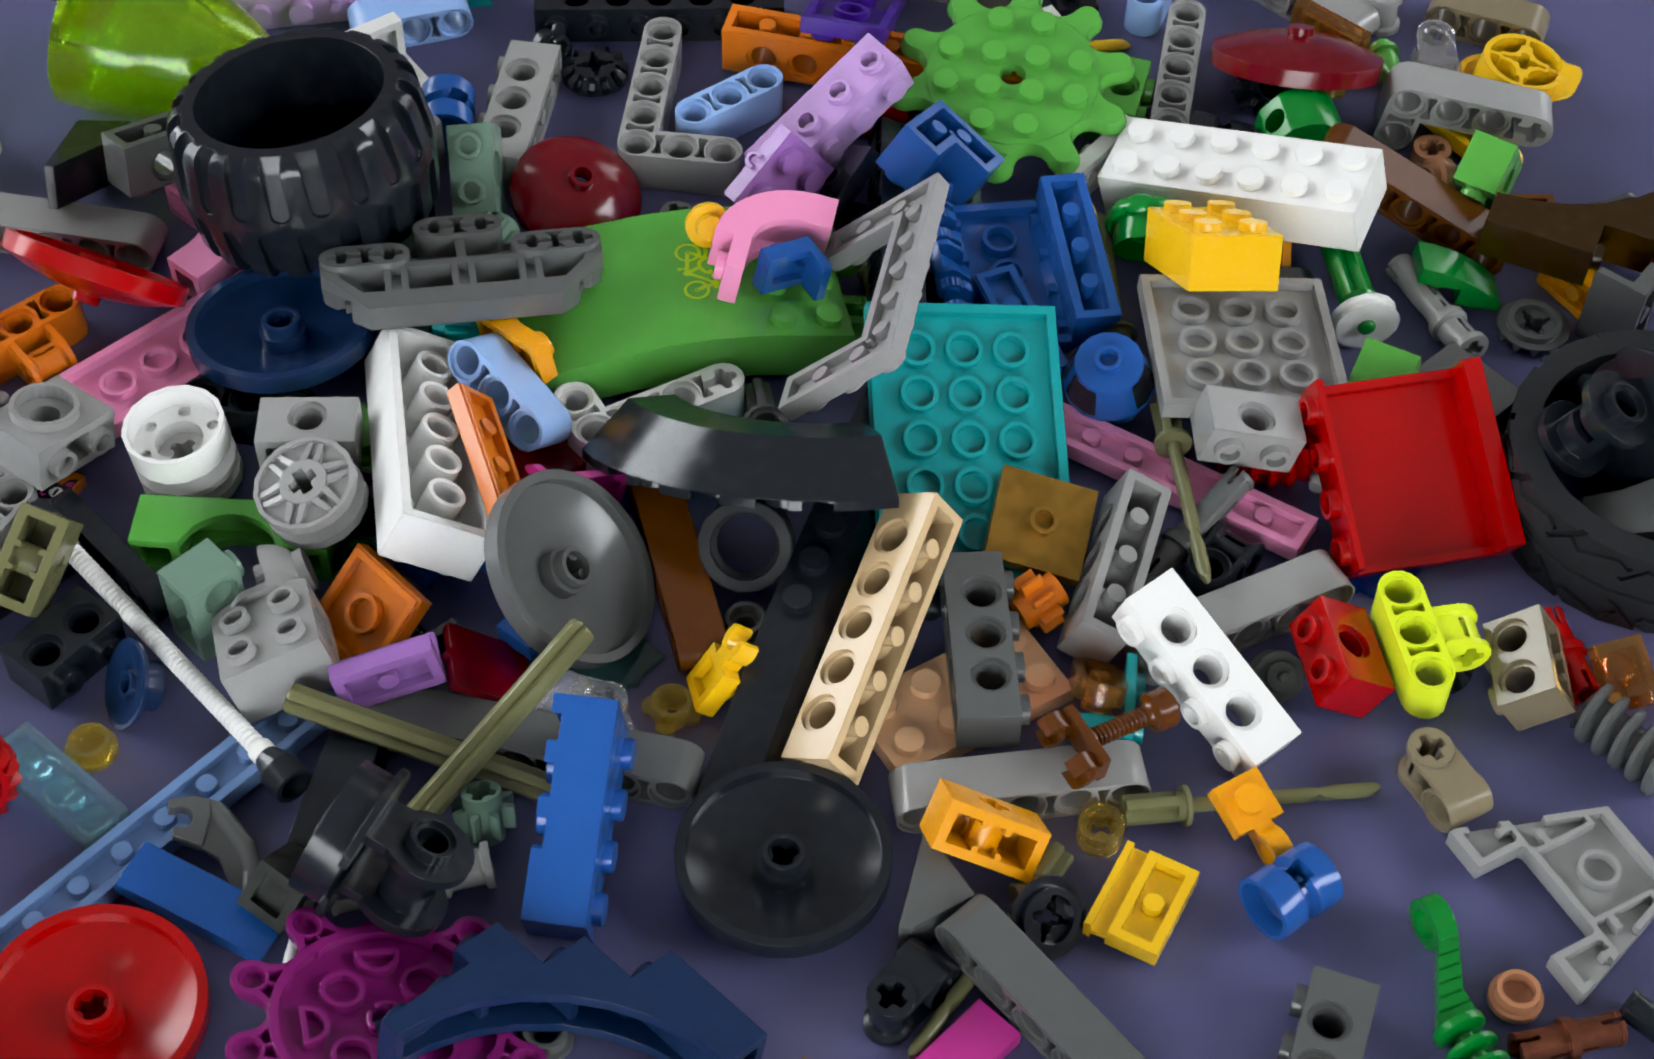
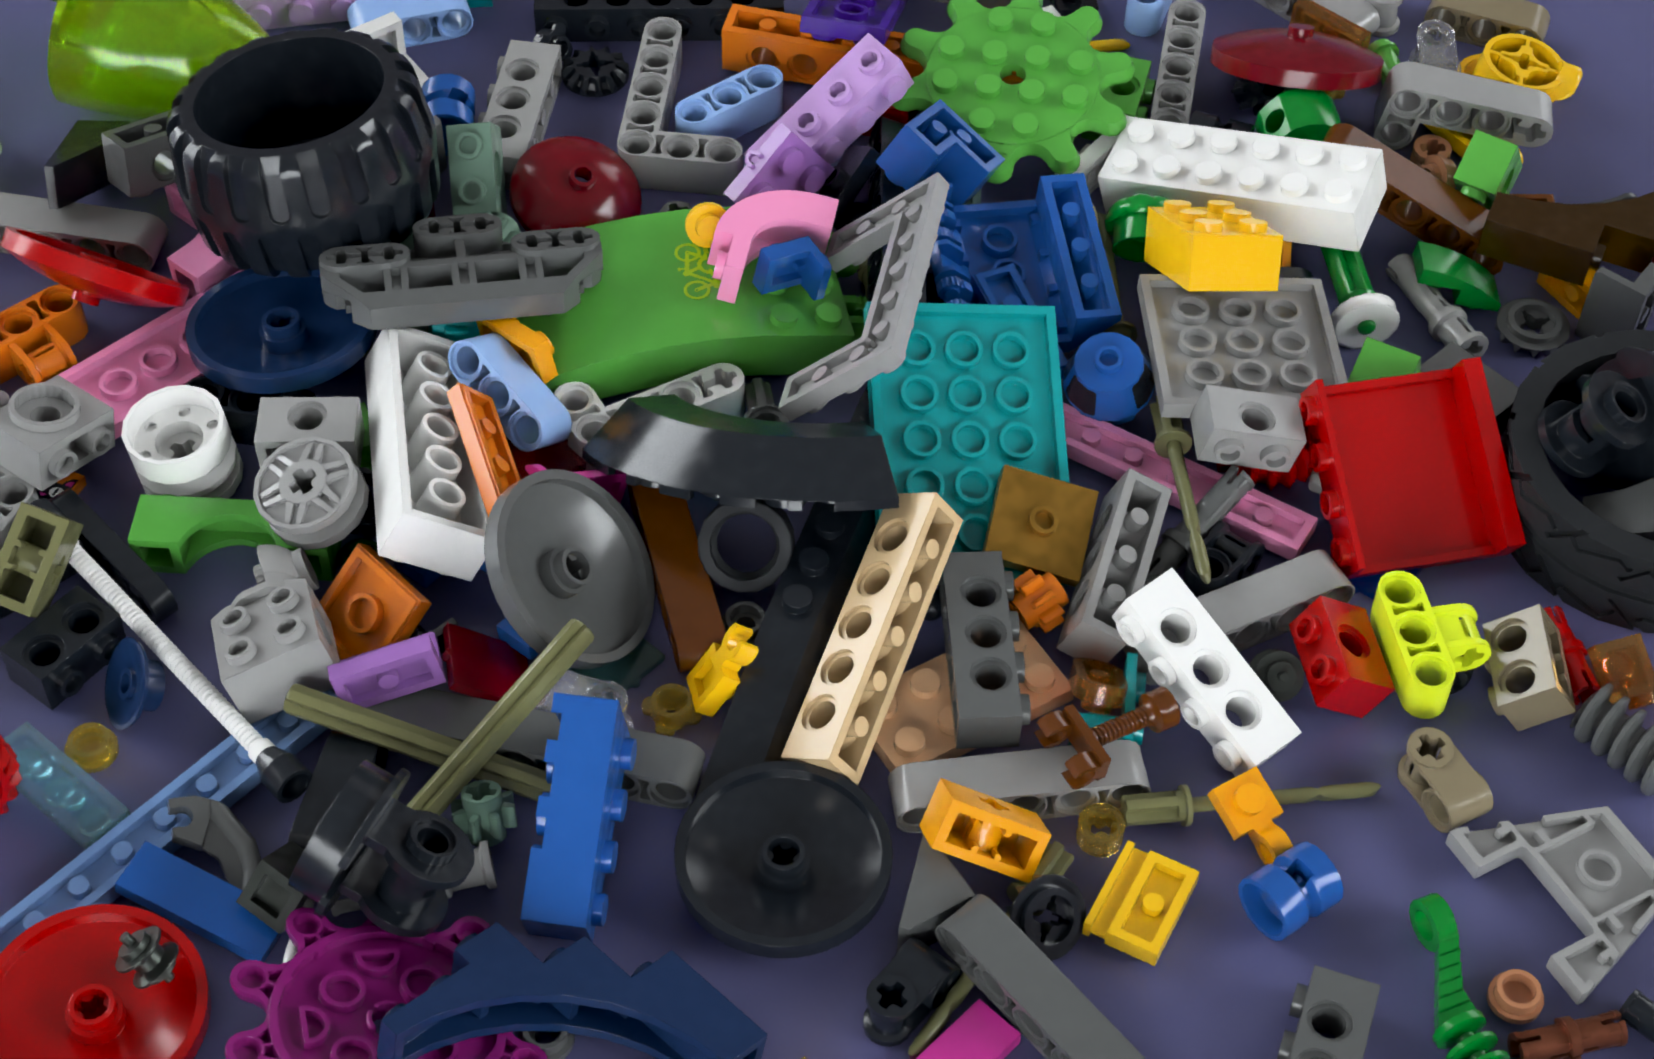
sand green brick [157,538,245,663] -> none
none -> pearl dark grey wheel [115,926,179,989]

